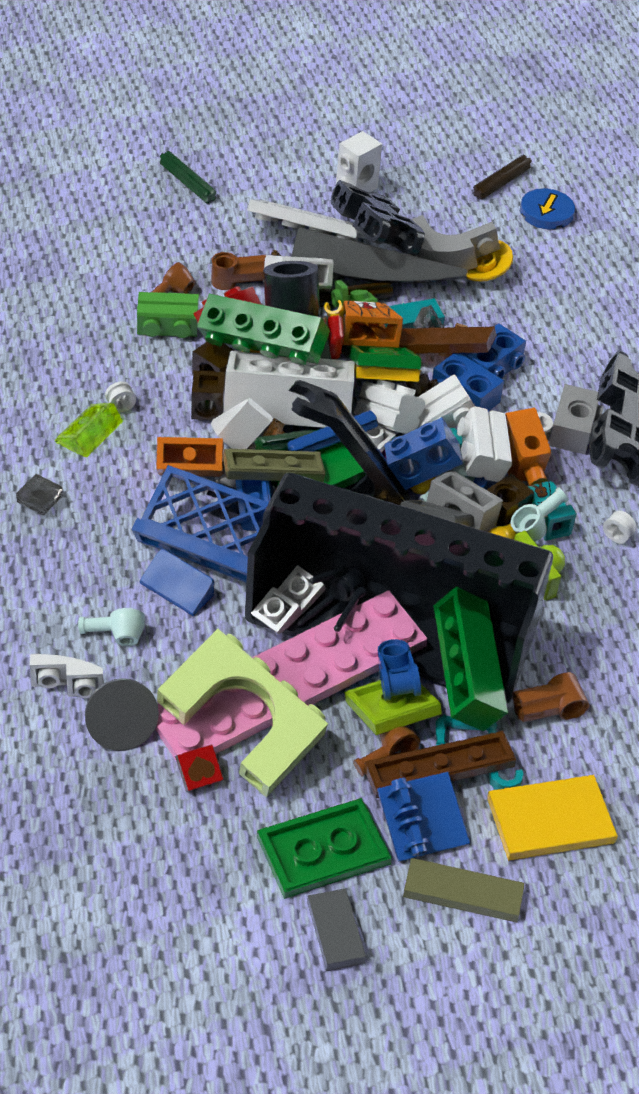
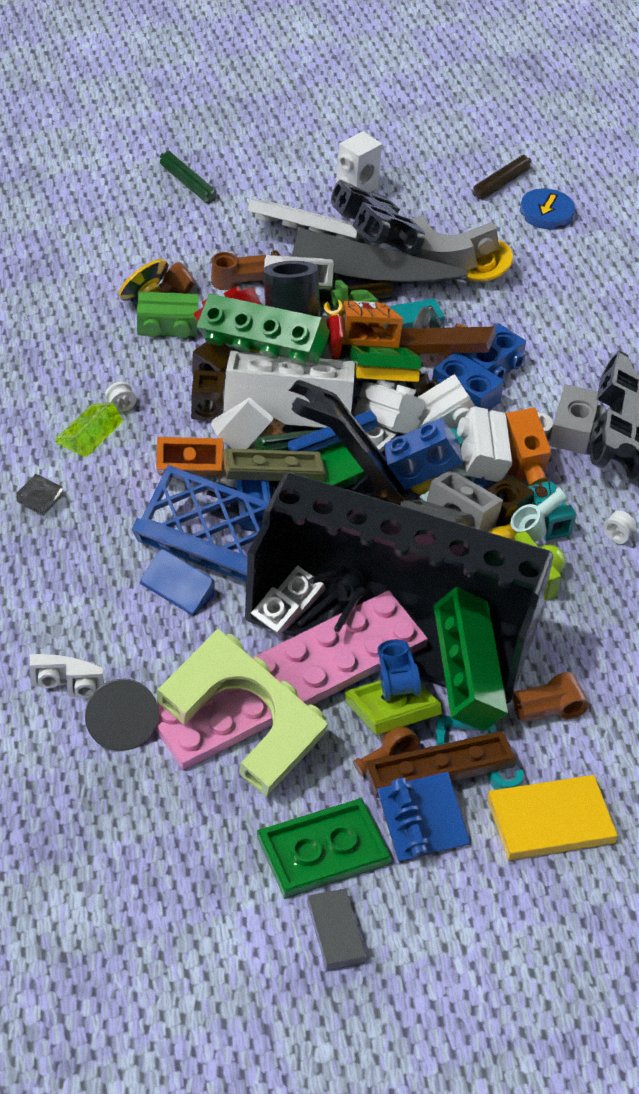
light aqua bar [78,608,145,646] -> none
red tile [175,744,223,792] -> none
olive tile [403,858,525,923] -> none
none -> dish [118,259,169,301]

